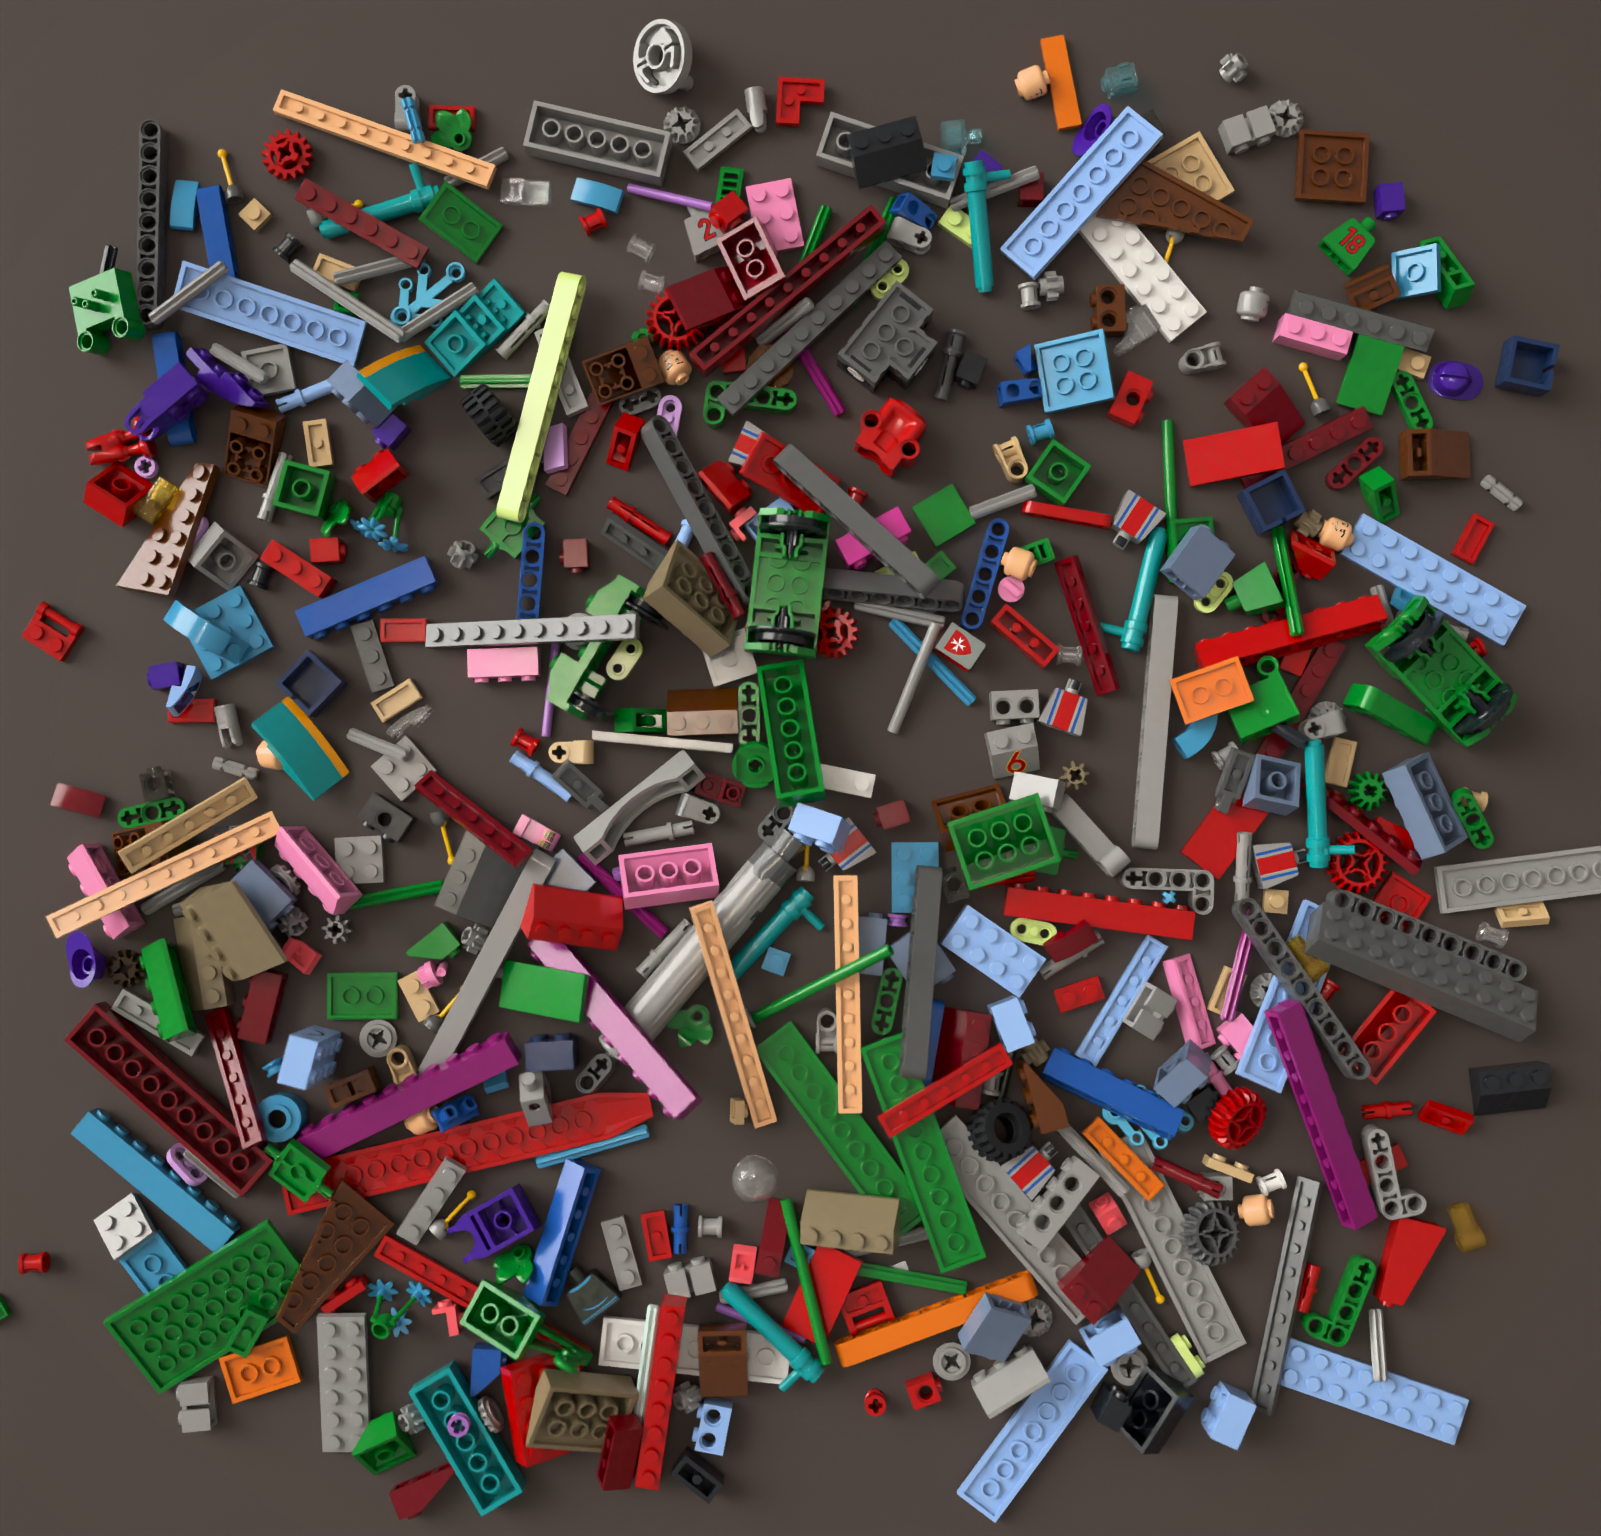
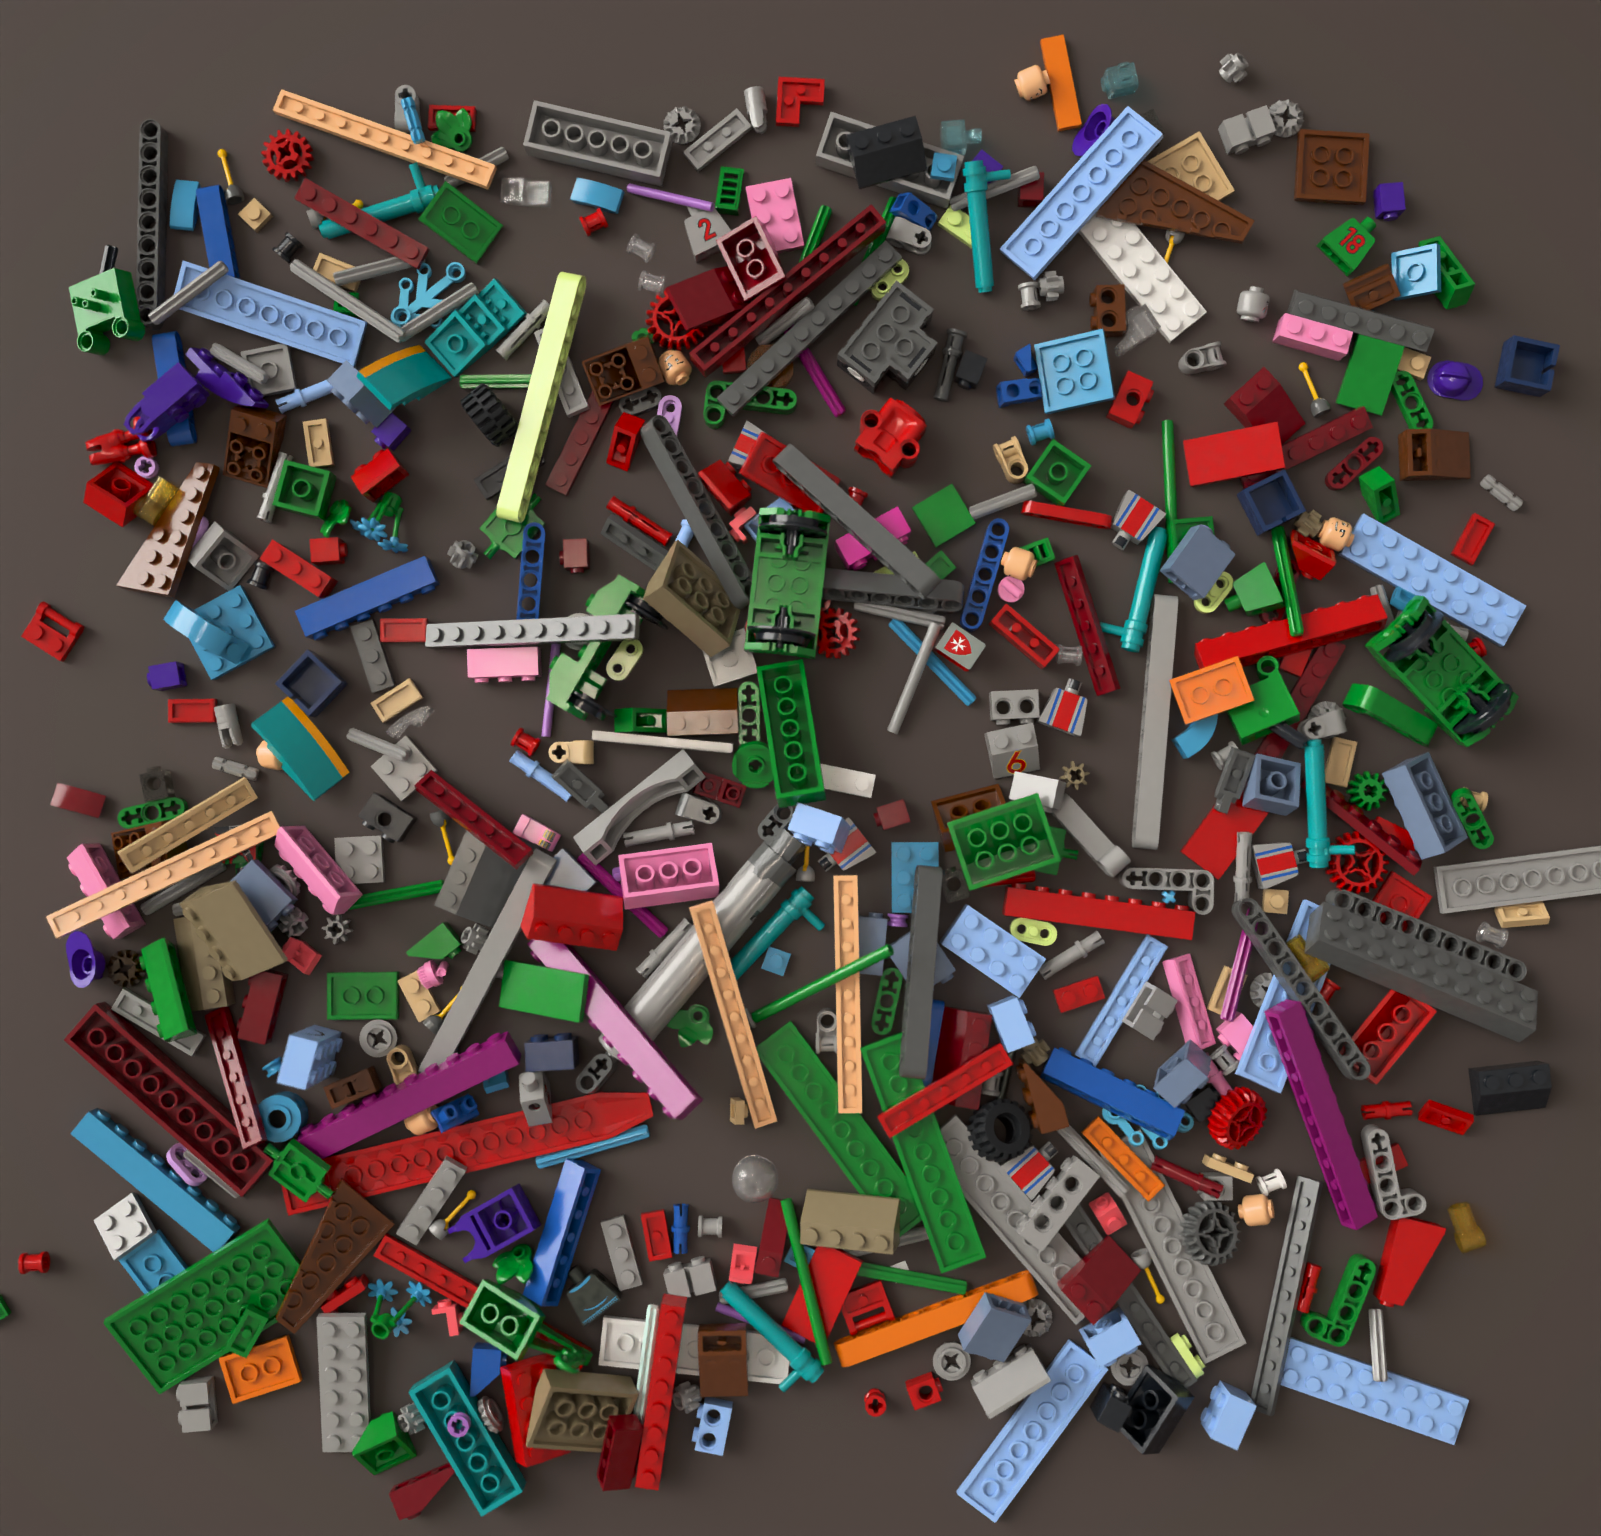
light blue slope [166,665,203,717] -> none
lavender tile [543,423,568,474] -> none
light grey piece [633,19,694,94] -> none
black brick [671,1446,724,1504] -> none
dark red pin [699,551,747,620] -> none
red brick [708,191,748,234] -> none
dark red slope [1043,920,1099,963] -> none

